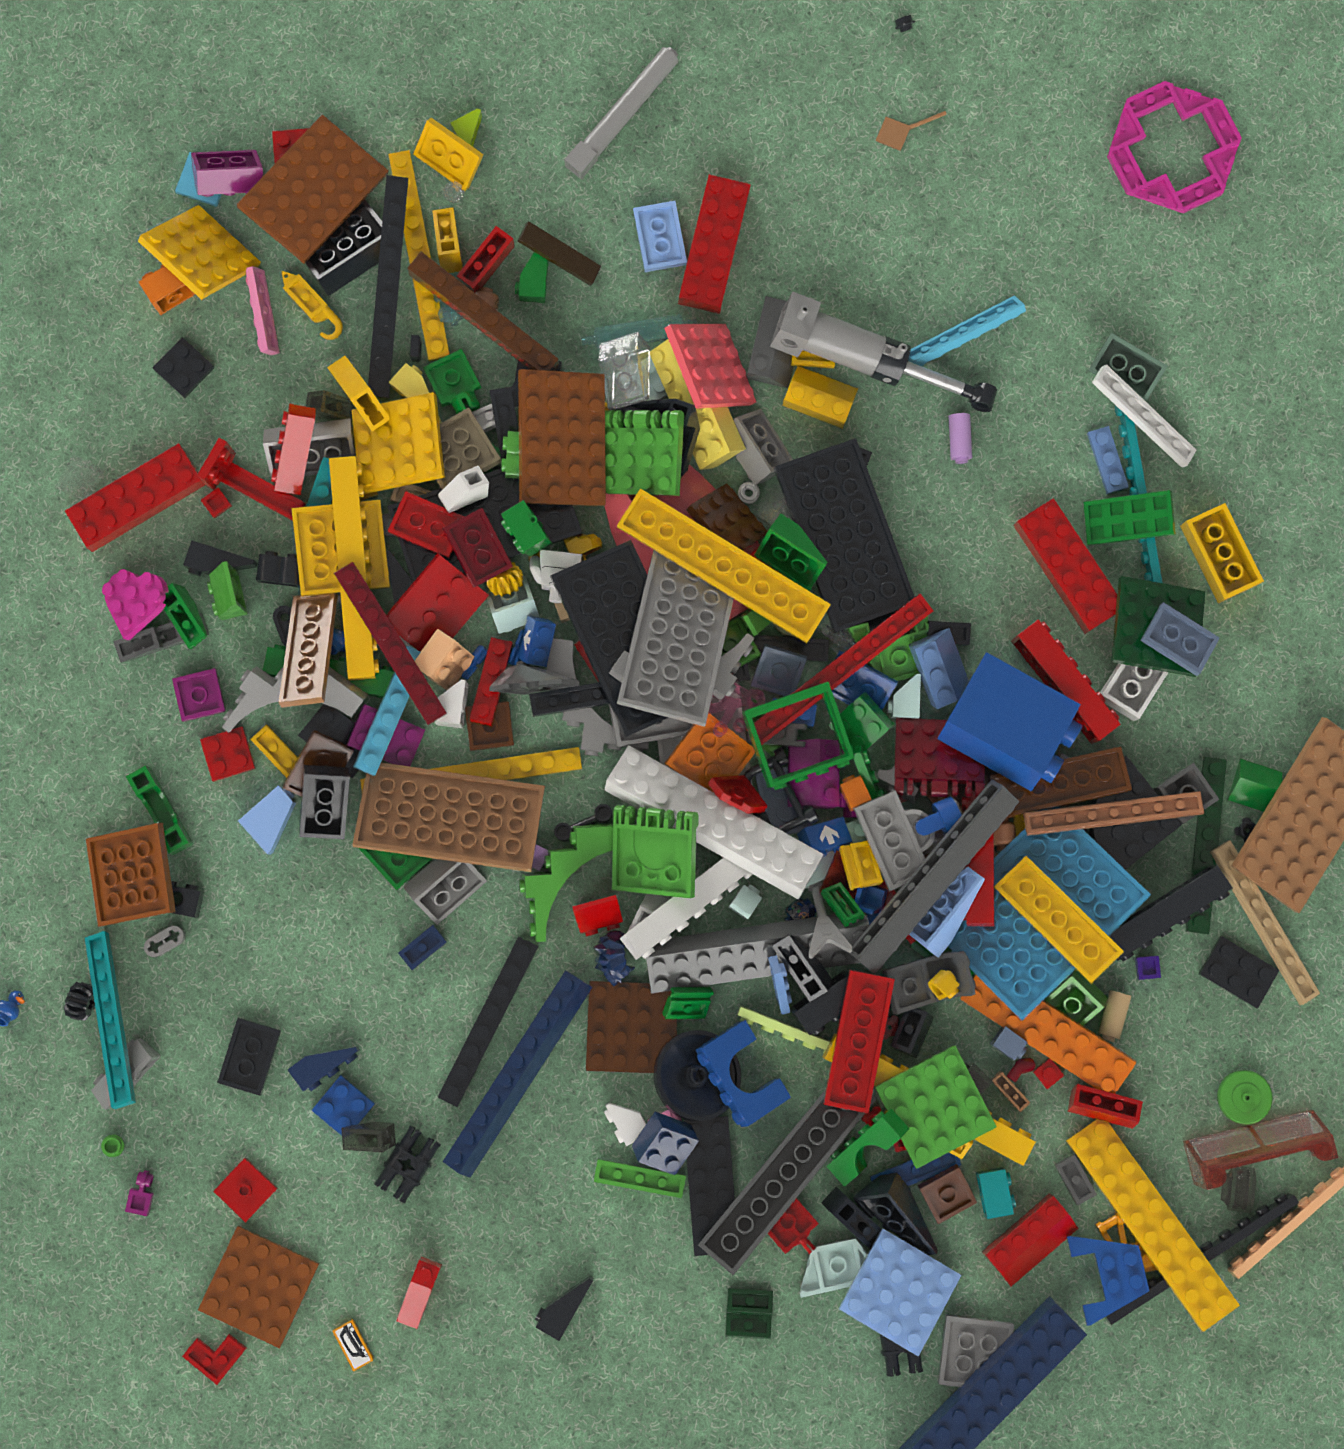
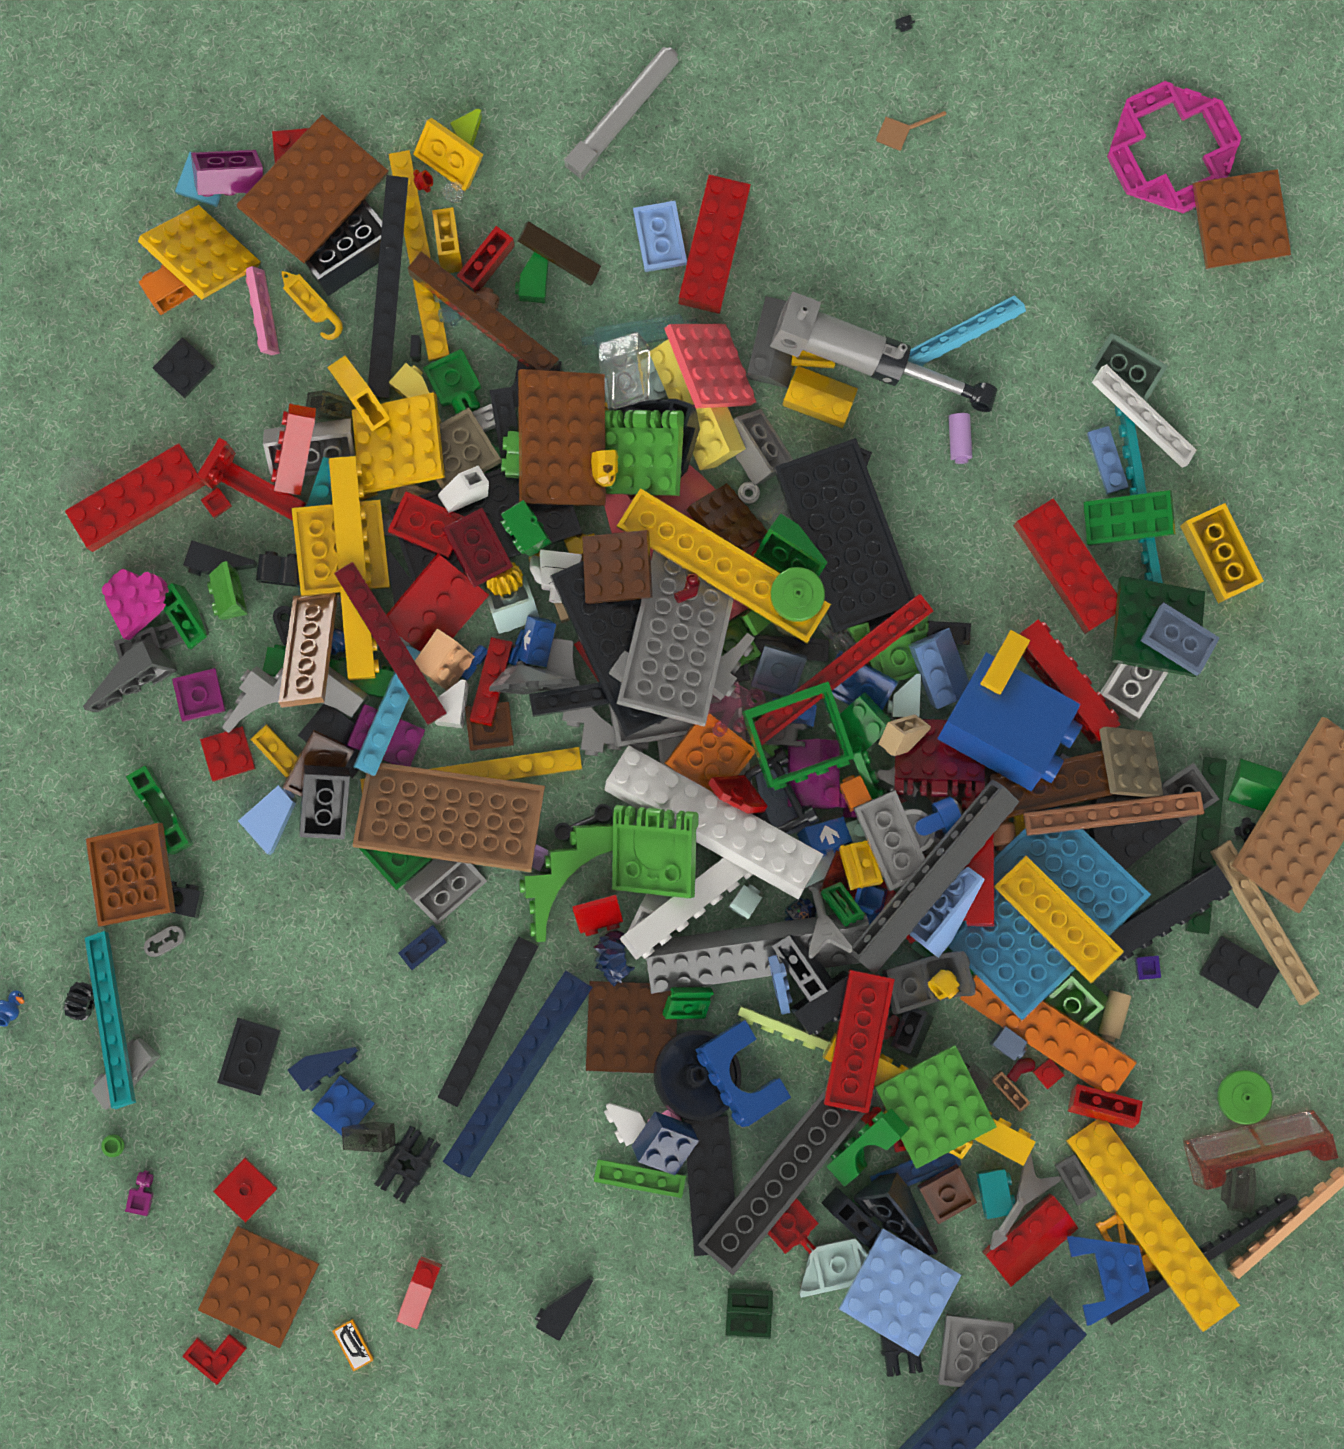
none -> dark grey wedge [83,641,177,713]
none -> red plate [413,169,433,193]
none -> reddish brown plate [582,530,653,604]
none -> yellow rock [591,450,618,487]
none -> dark red arm [674,573,700,603]
none -> bright green wheel [770,567,825,622]
none -> tan slope [879,714,931,756]
none -> yellow tile [981,630,1030,695]
none -> light grey piece [990,1153,1062,1250]
none -> dark tan plate [1099,727,1163,797]
none -> dark orange plate [1192,169,1291,269]

